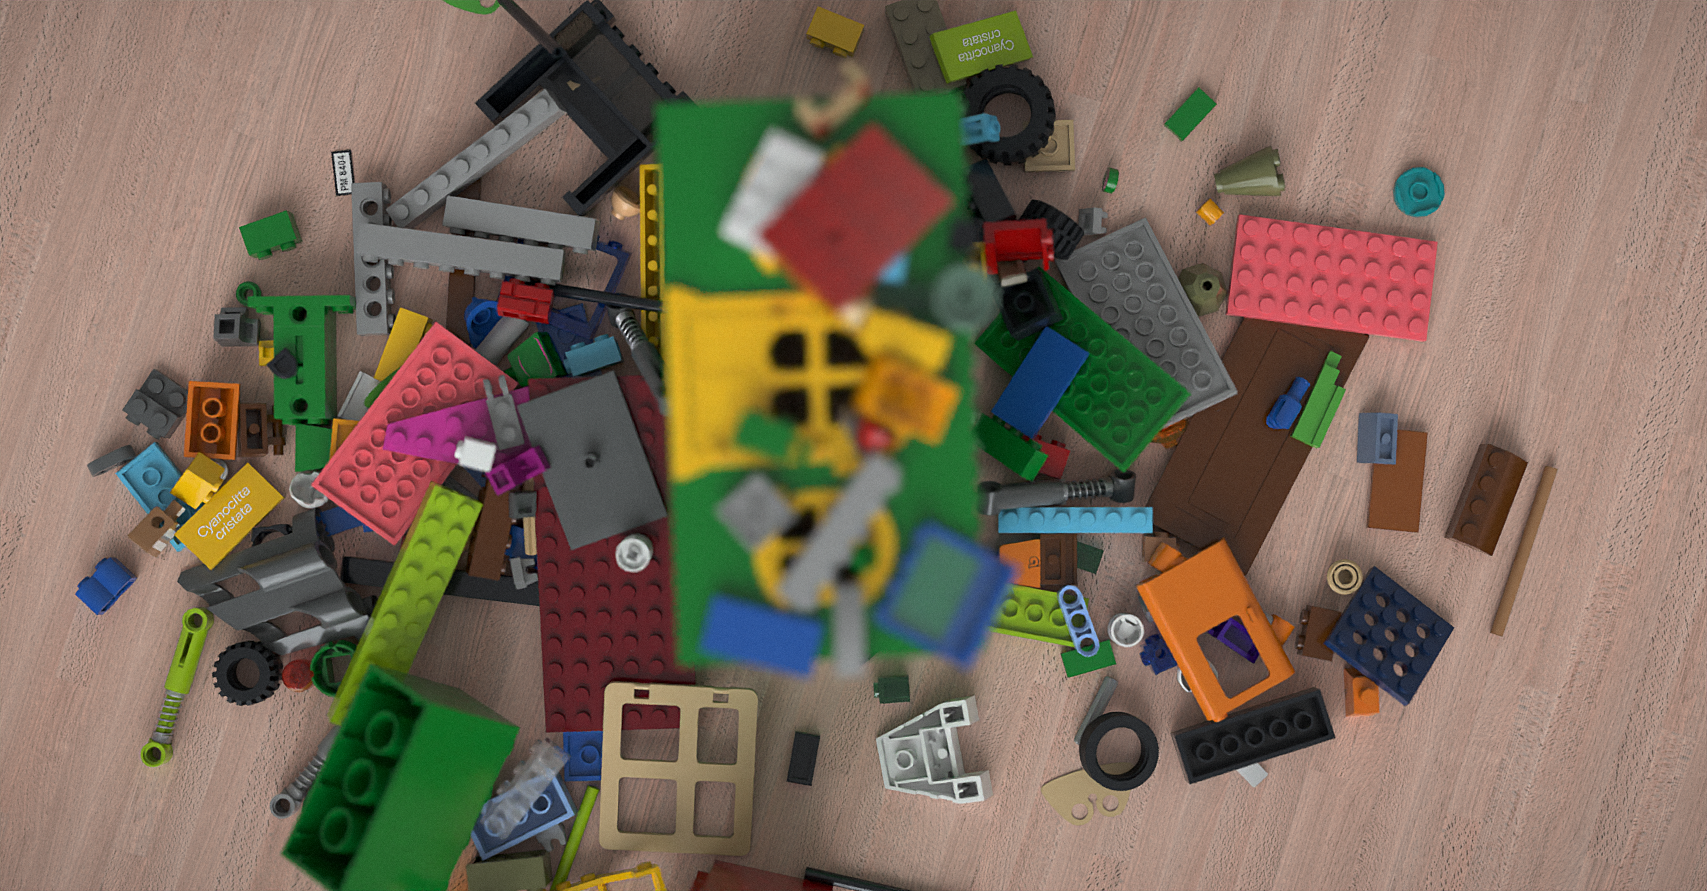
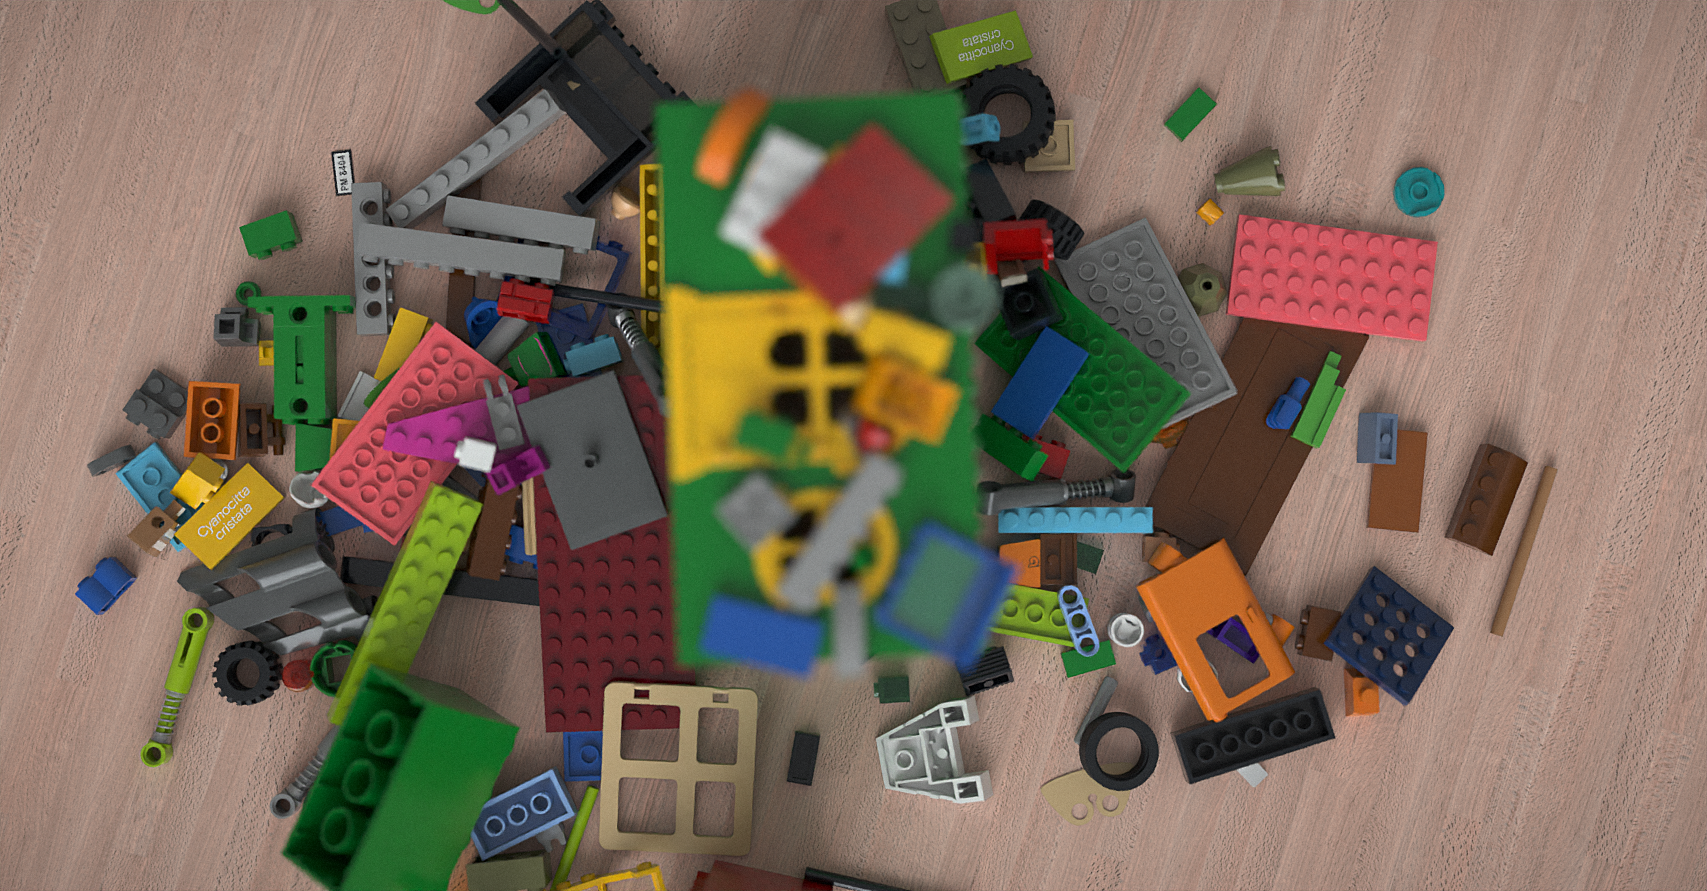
black tile [266,348,299,379] -> none
clear brick [479,737,571,841] -> none
dark grey tile [509,490,537,519] -> none
light grey tile [510,557,538,590] -> none
white wheel [616,533,653,572] -> none
tan panel [796,60,869,142] -> none
yellow brick [806,6,864,58] -> none
light grey tile [1078,207,1108,235] -> none
green tile [1102,167,1119,194] -> none
tan brick [1327,559,1363,595] -> none
none -> orange arch [697,87,771,186]
none -> black brick [956,646,1014,697]

